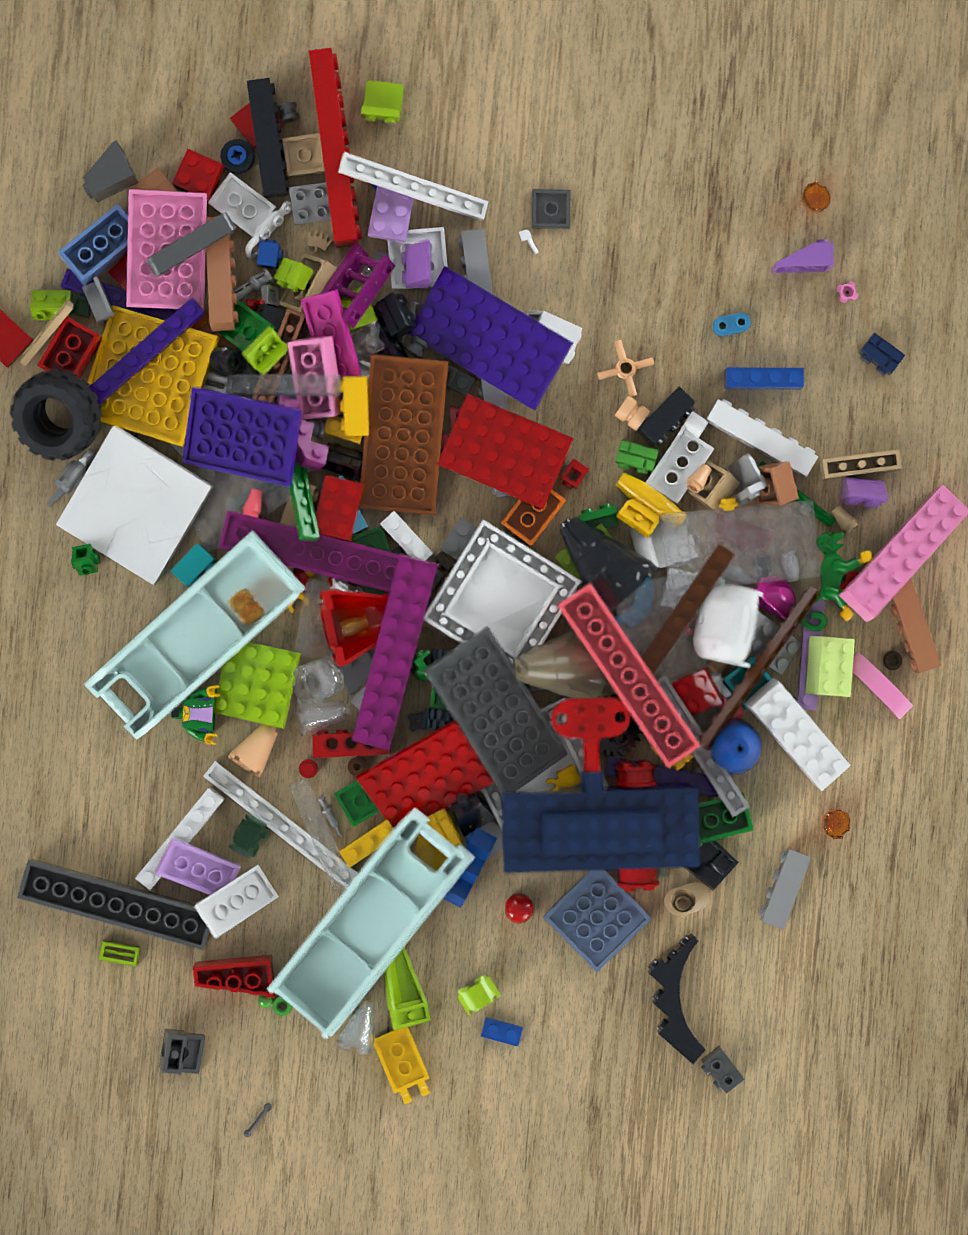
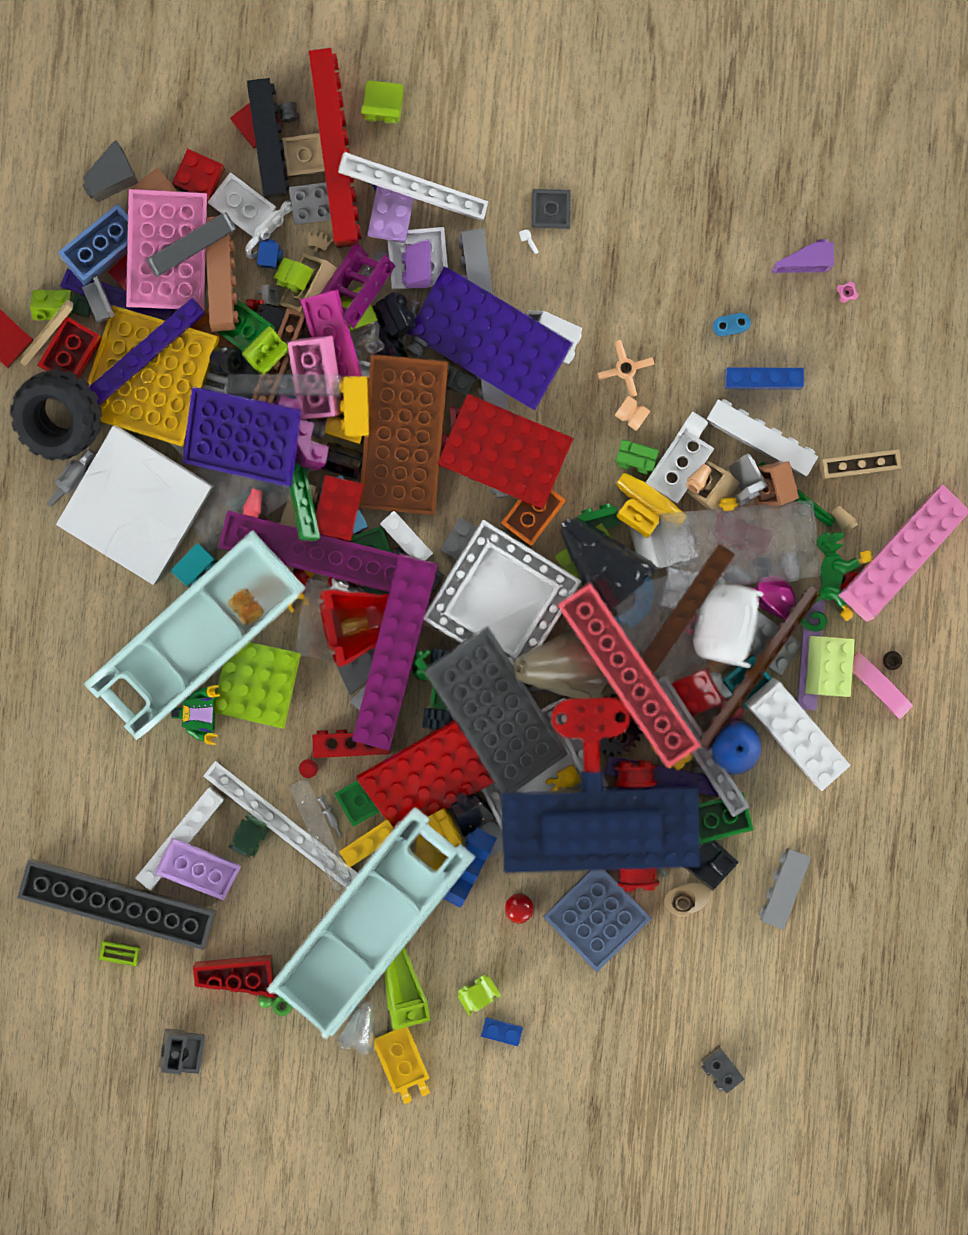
green brick [71,544,101,576] -> none
white plate [194,865,279,939] -> none
black wheel [220,139,255,174] -> none
light nougat cone [228,724,278,778] -> none
light grey pin [233,267,275,300] -> none
dark grey hinge [244,1103,272,1137] -> none
clear wheel [293,657,344,704] -> none
clear cone [295,698,350,736] -> none
reddish brown plate [348,757,367,776] -> none
black plate [407,711,427,732] -> none
dark brown plate [435,552,453,572] -> none
red brick [560,459,589,490] -> none
black brick [637,386,696,447] -> none
black arch [648,934,706,1064] -> none
clear orange hair [801,182,831,213] -> none
clear orange hair [821,808,850,839] -> none
medium lavender slope [840,476,888,508] -> none
dark blue brick [859,332,905,375] -> none
nougat brick [890,578,942,673] -> none

